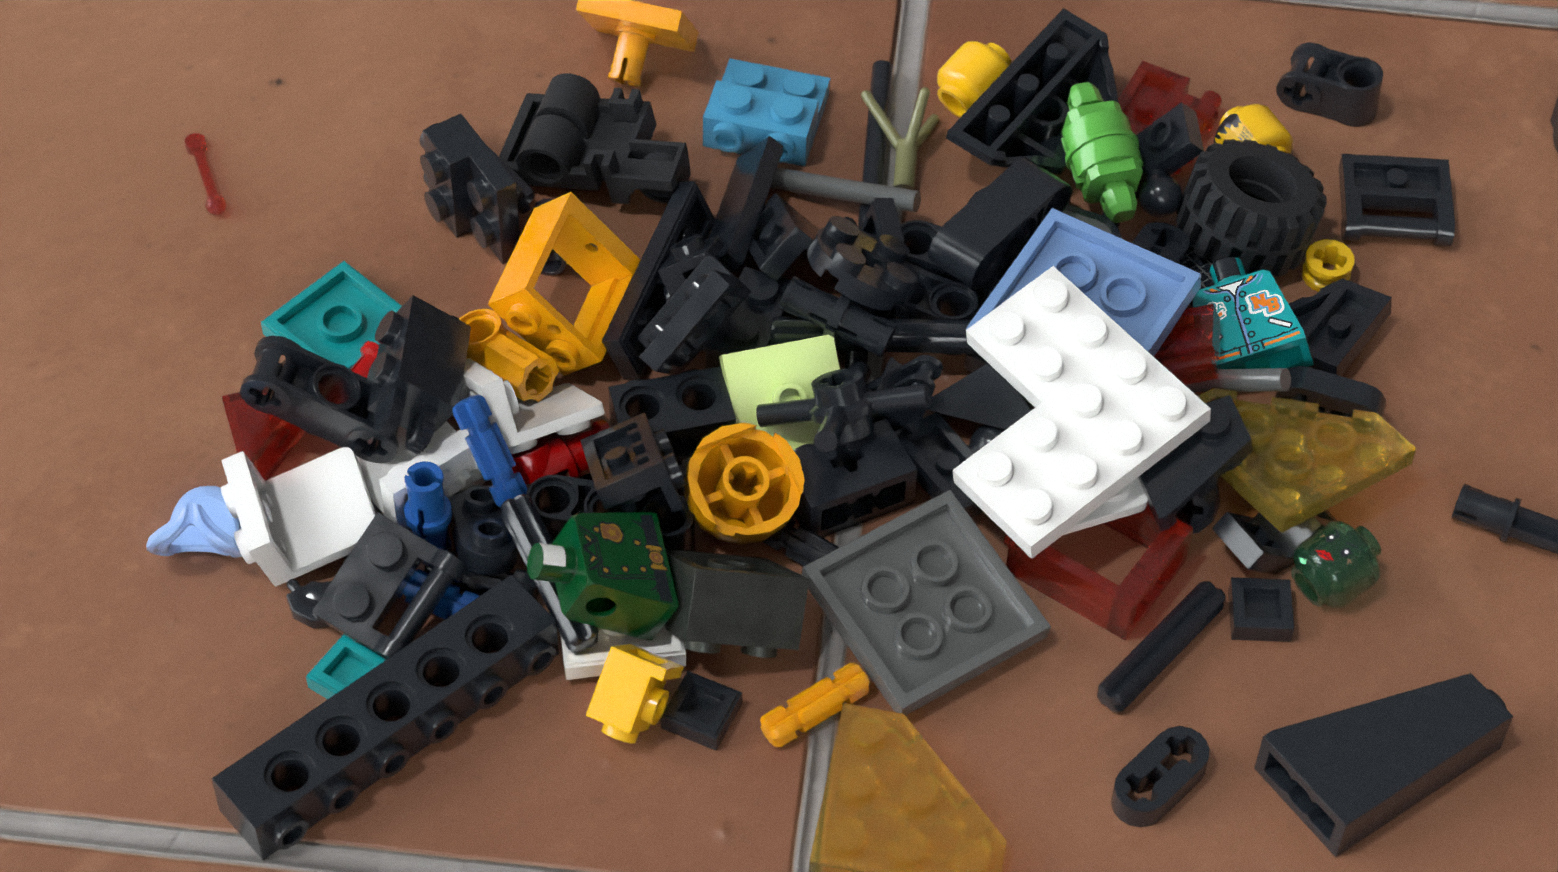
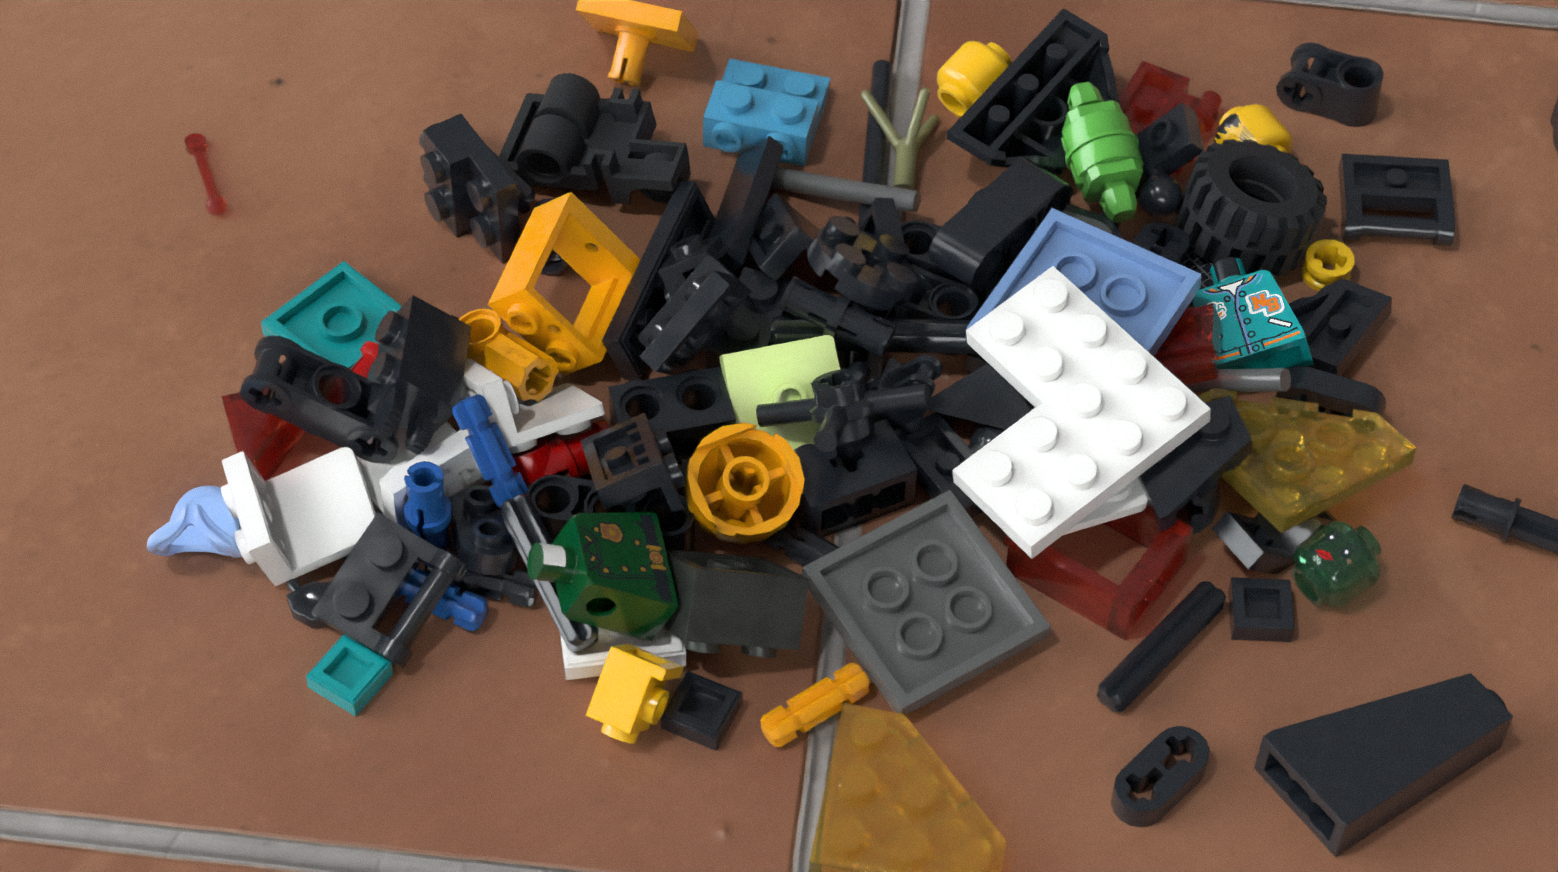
black brick [211,575,559,860] -> none

